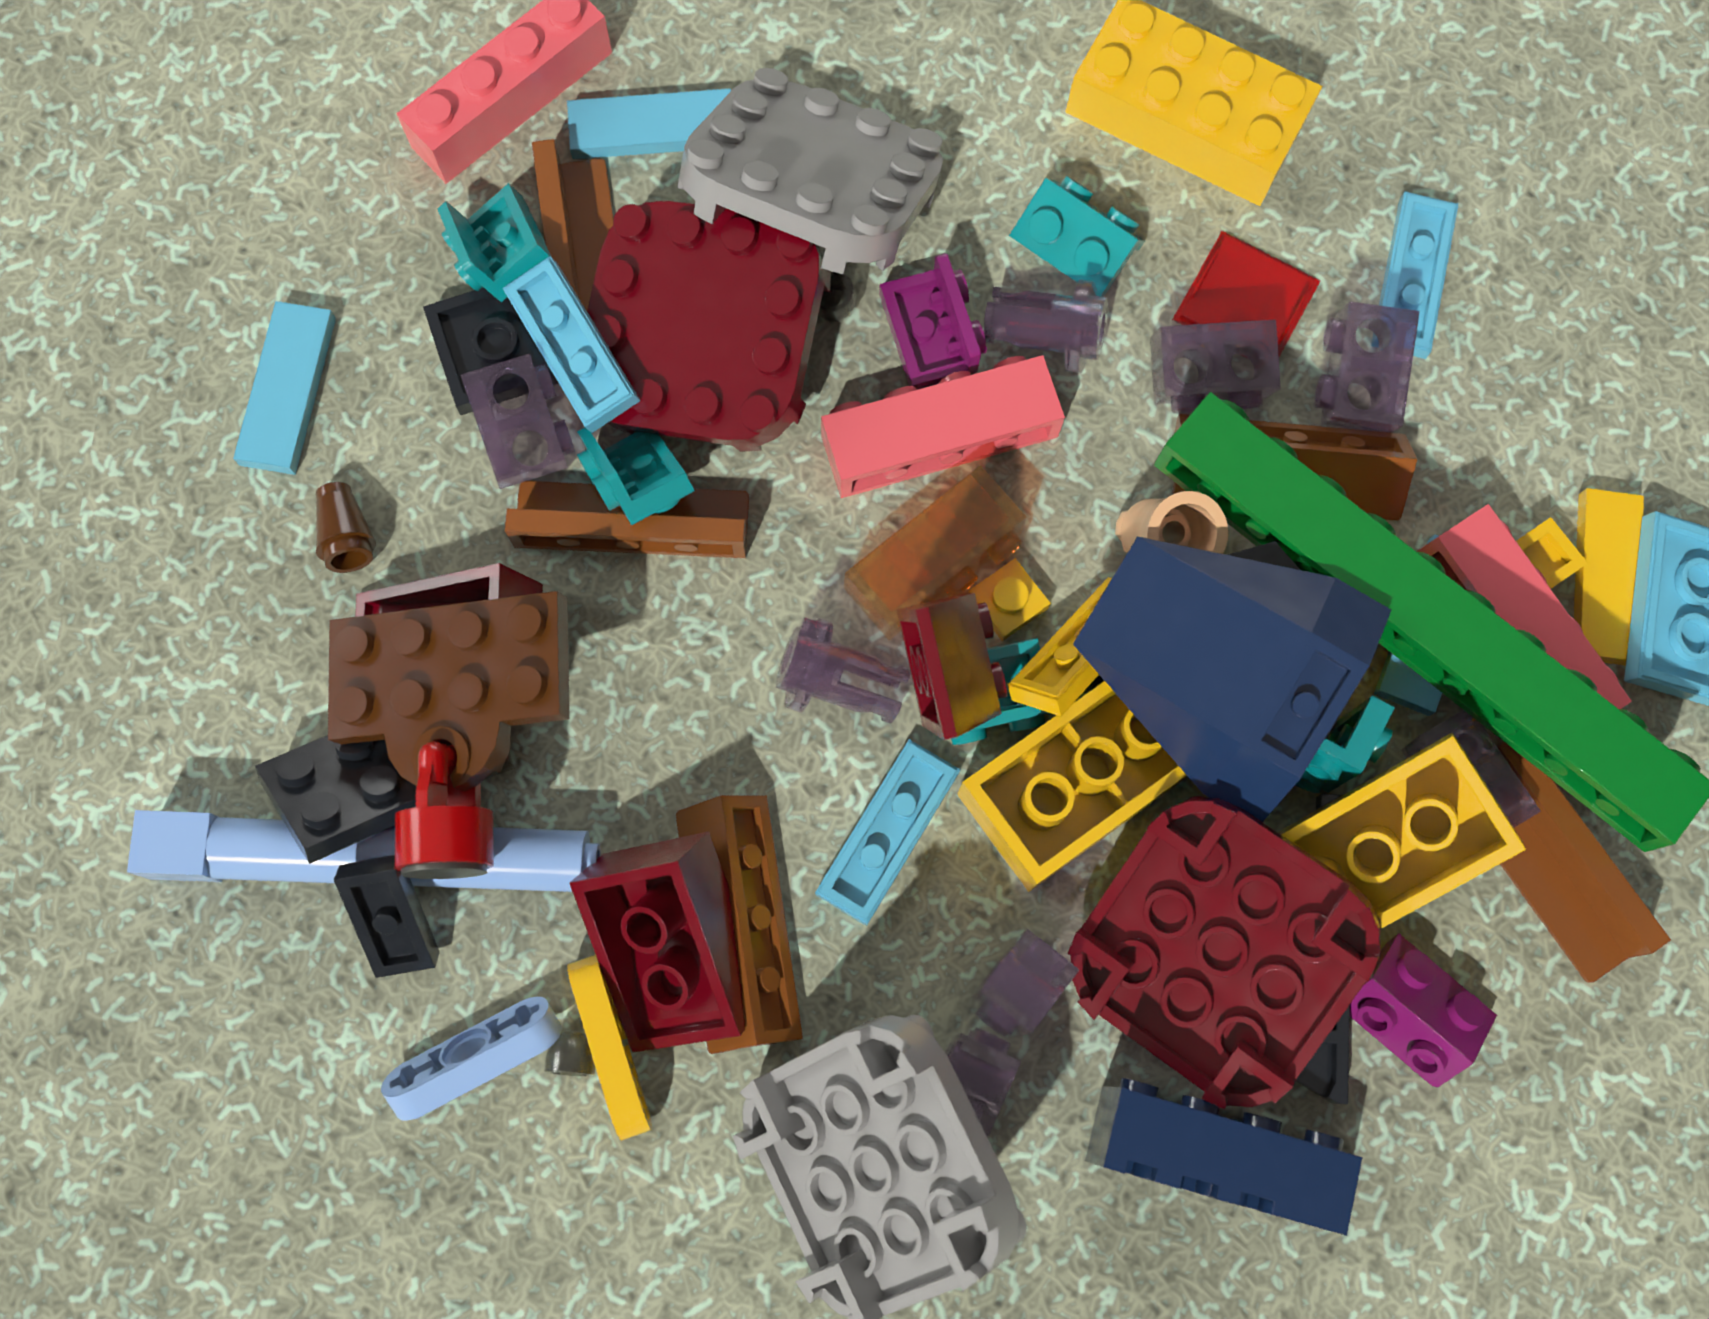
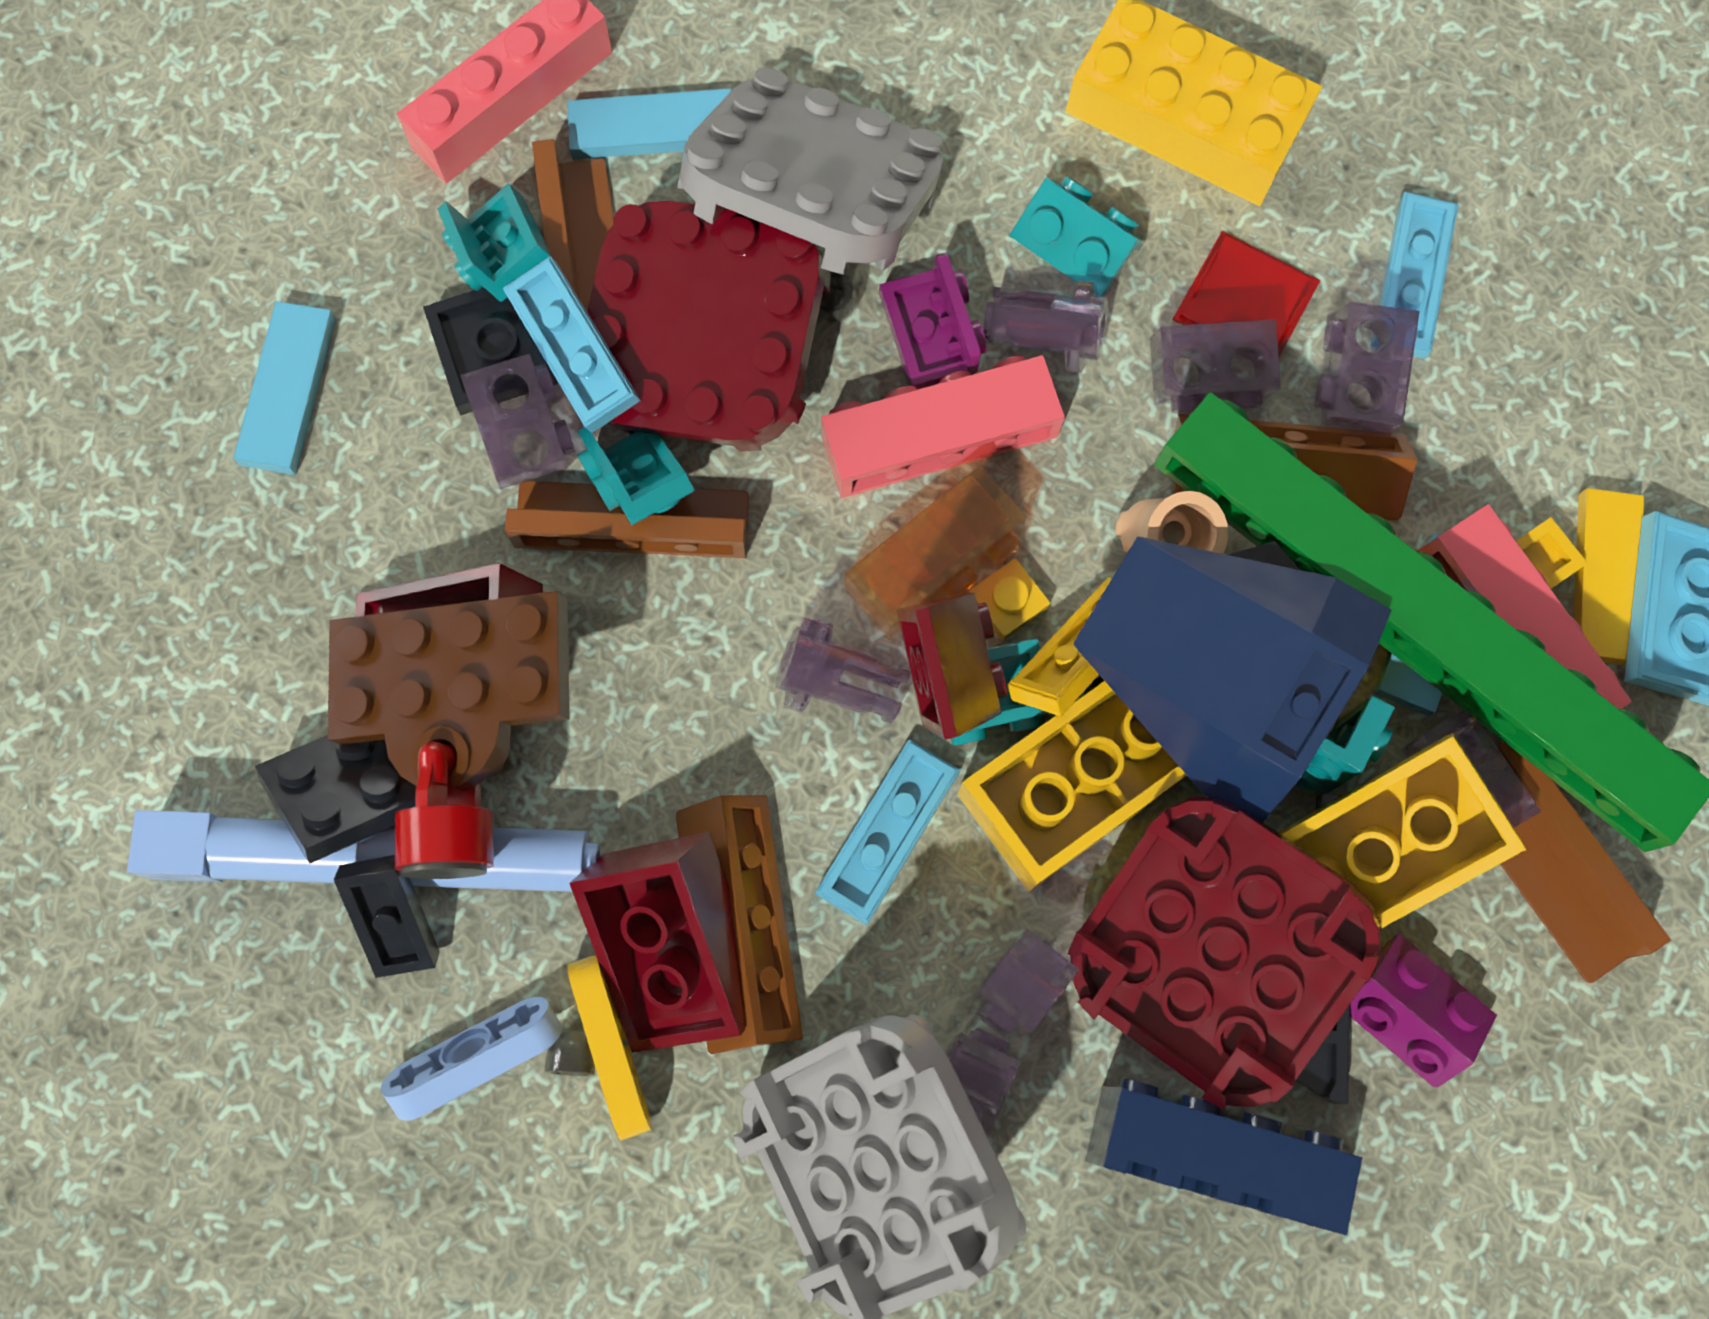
reddish brown cone [316,482,376,573] -> none

